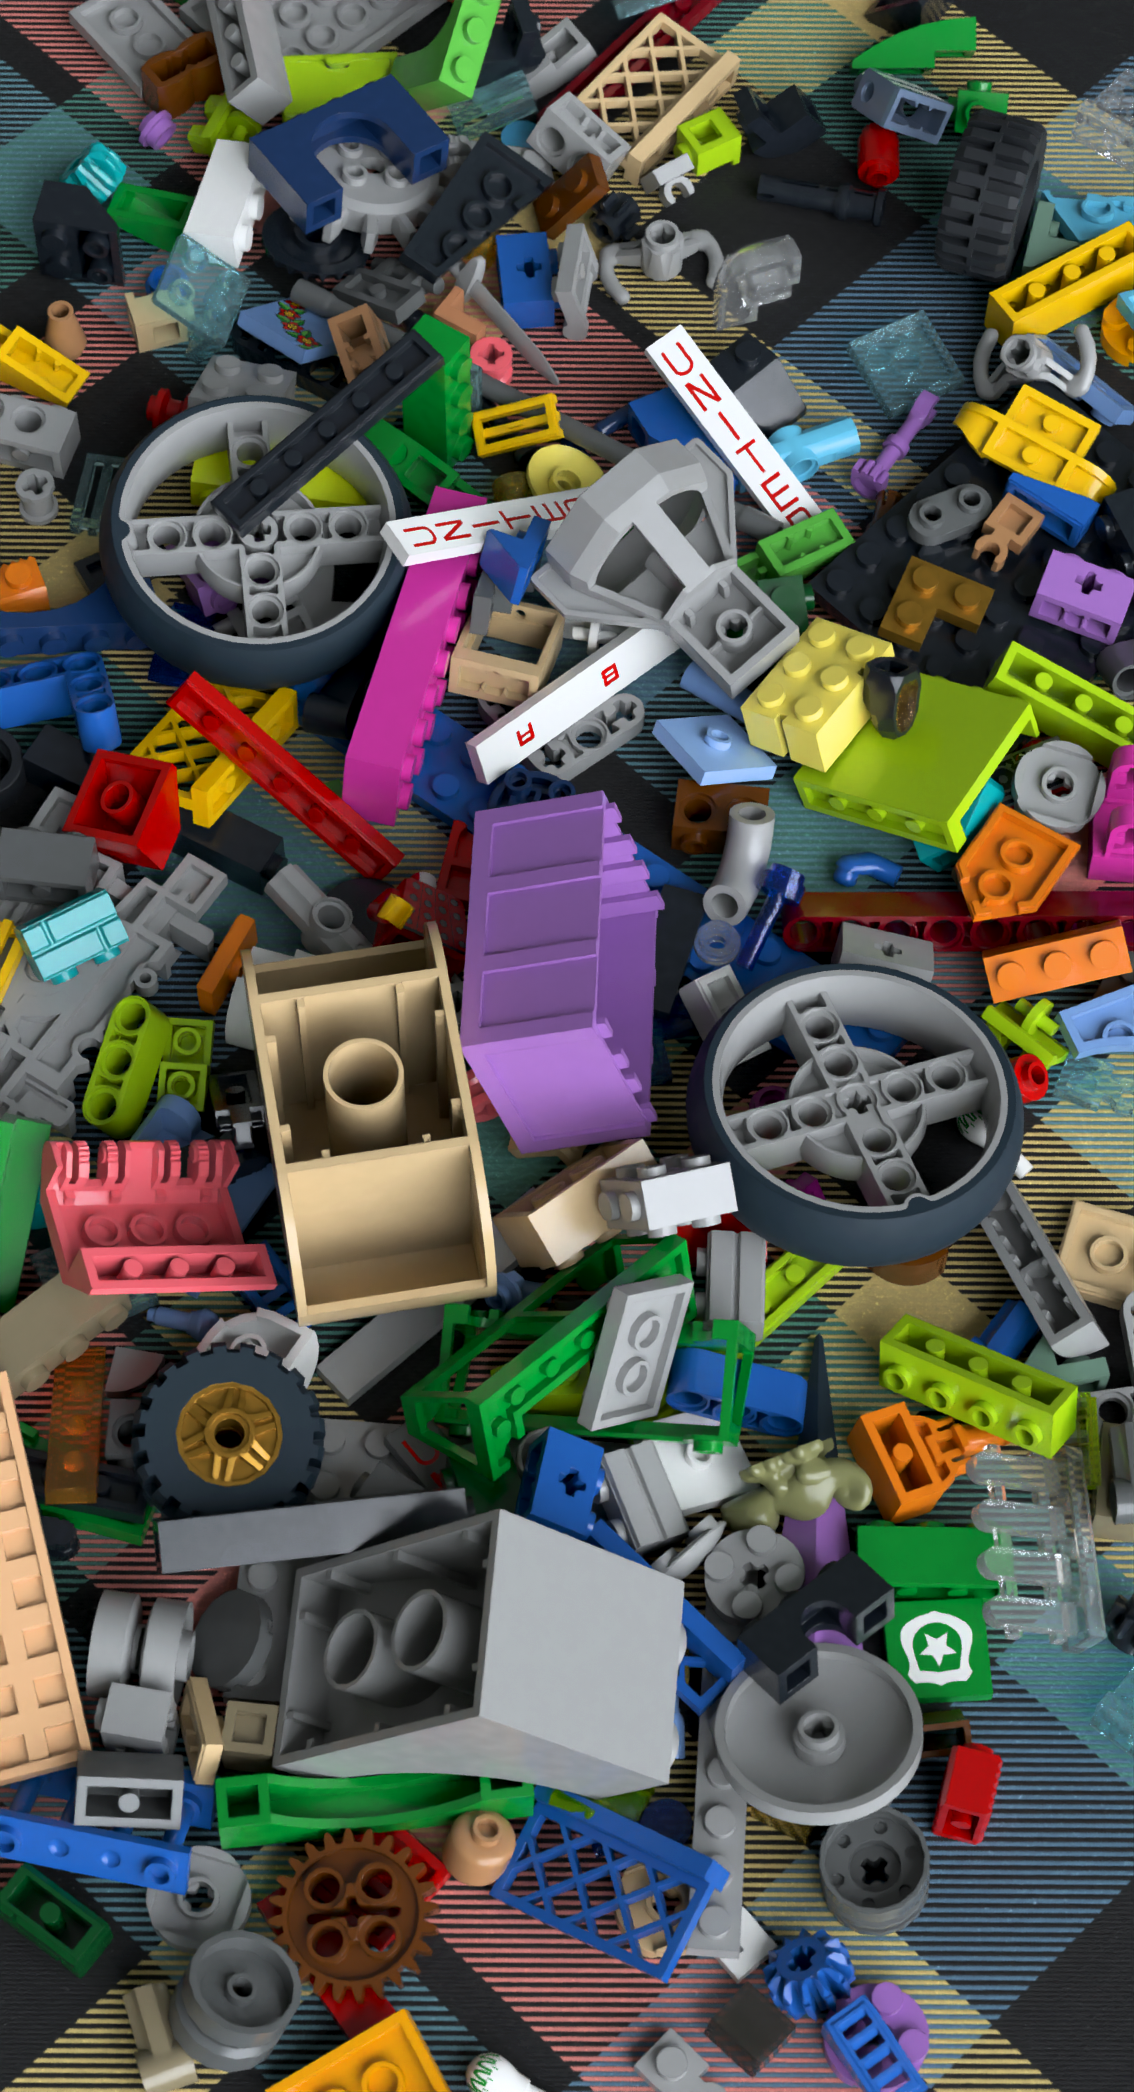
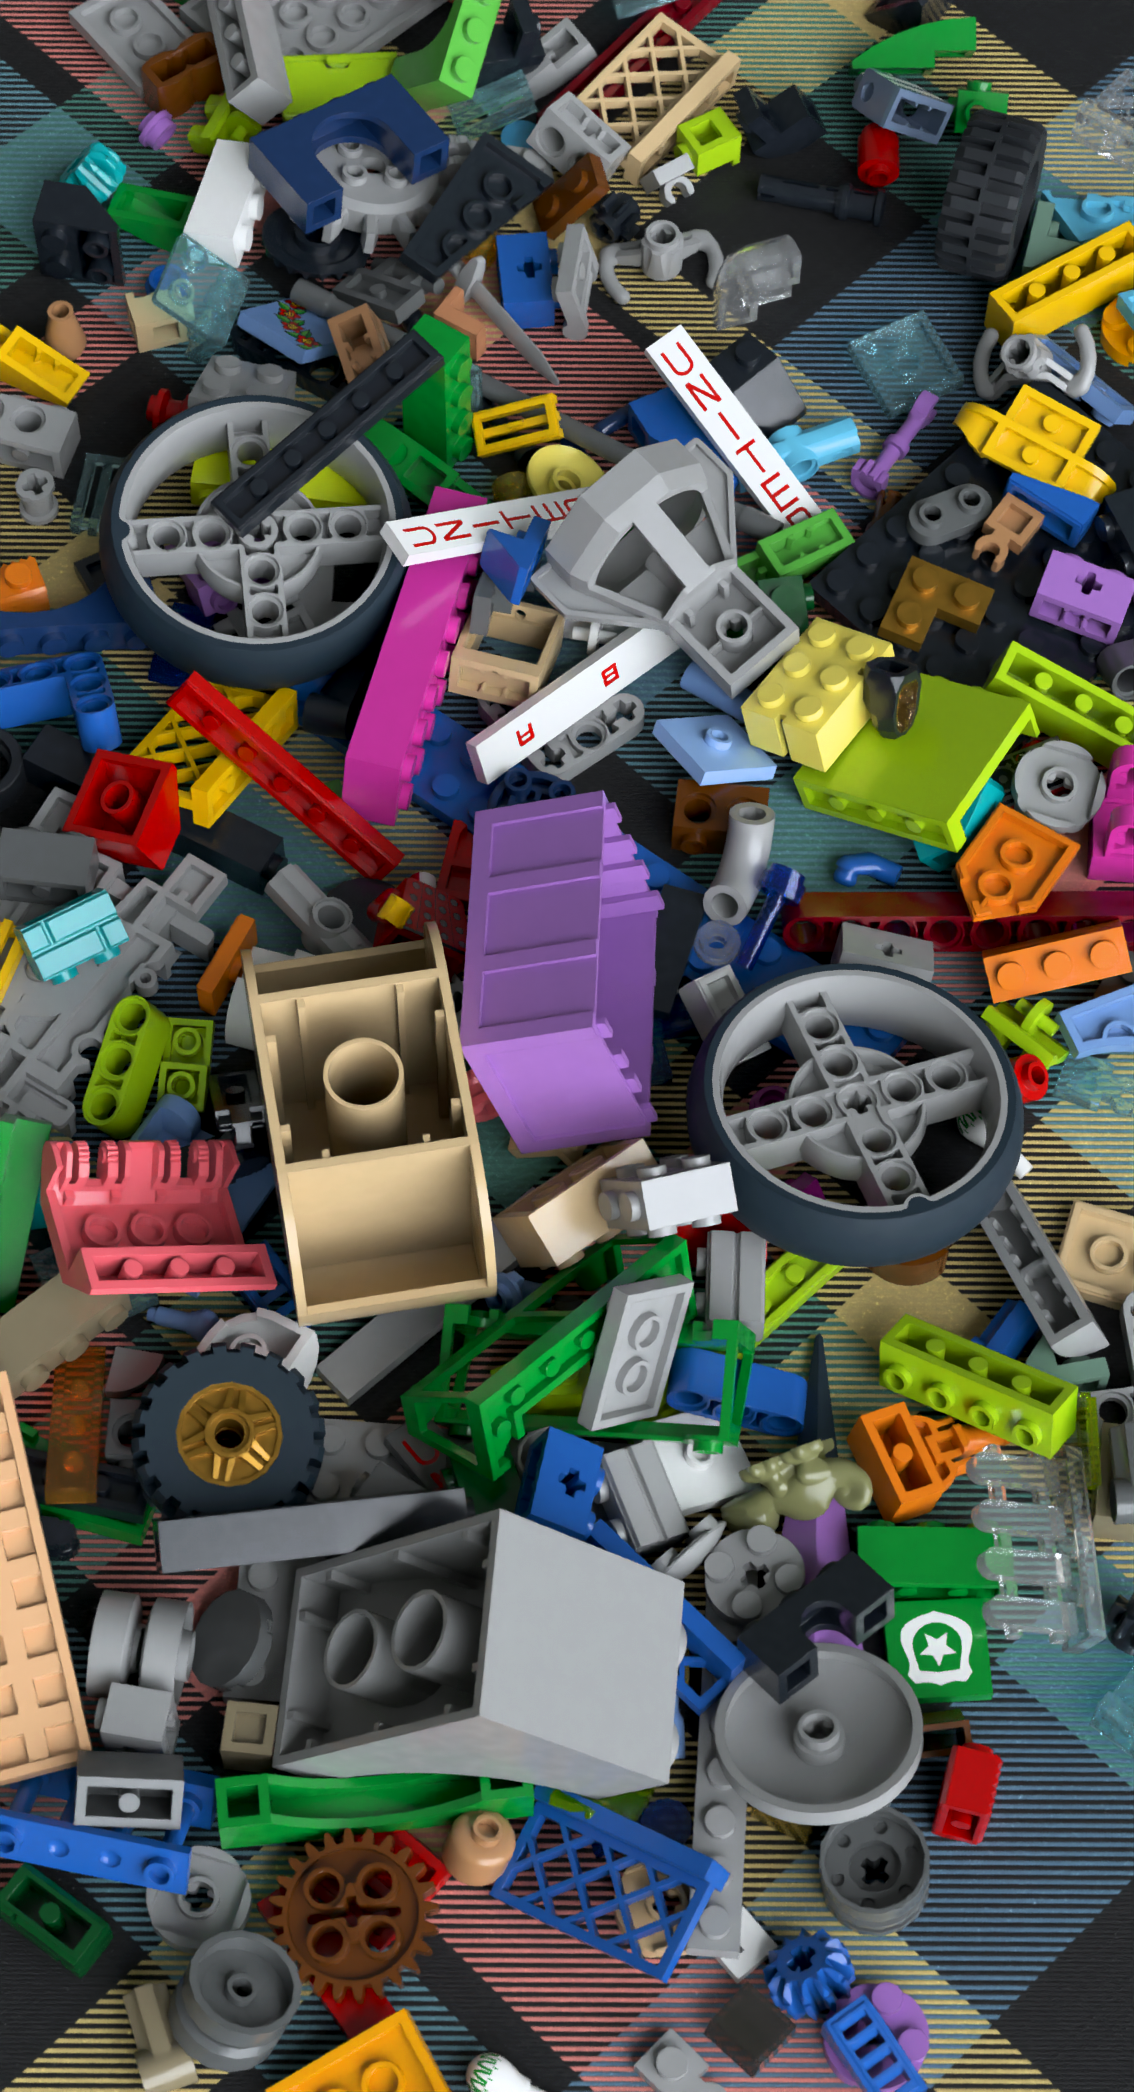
tan plate [178,1677,224,1785] -> none
coral wheel [470,336,513,385] -> none

